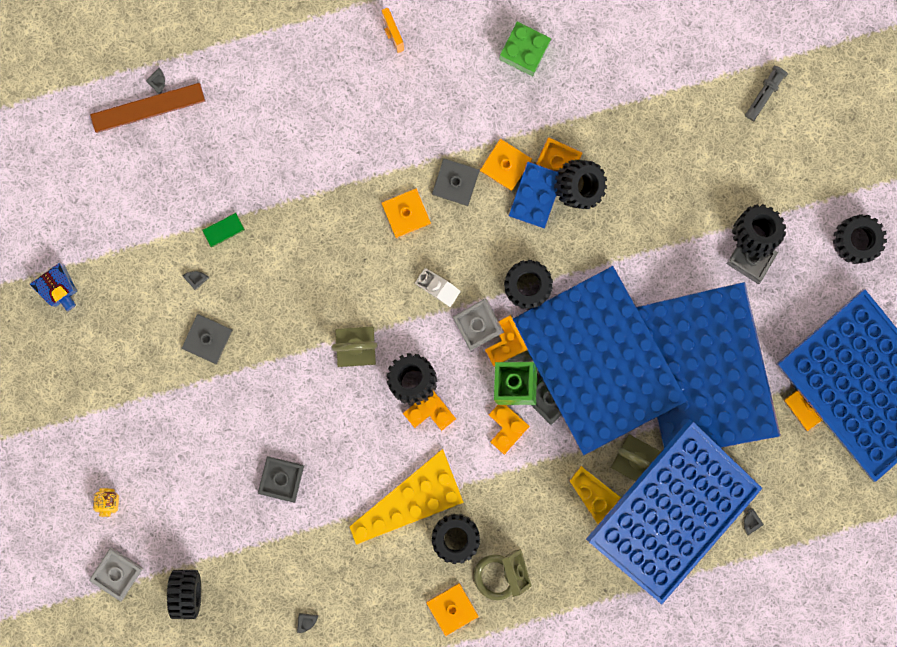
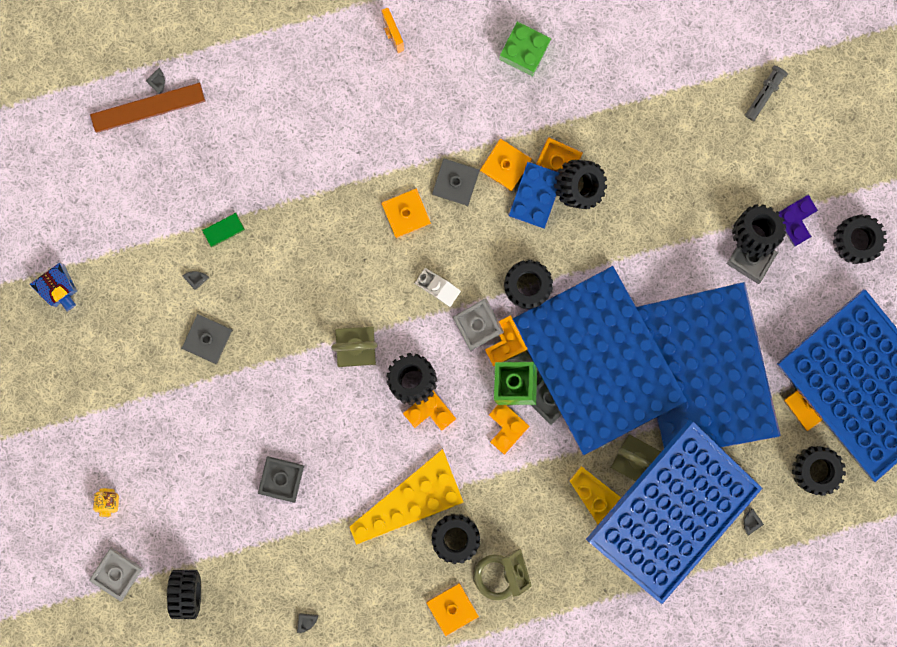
none -> dark purple plate [779,194,818,247]
none -> black tyre [792,446,846,496]

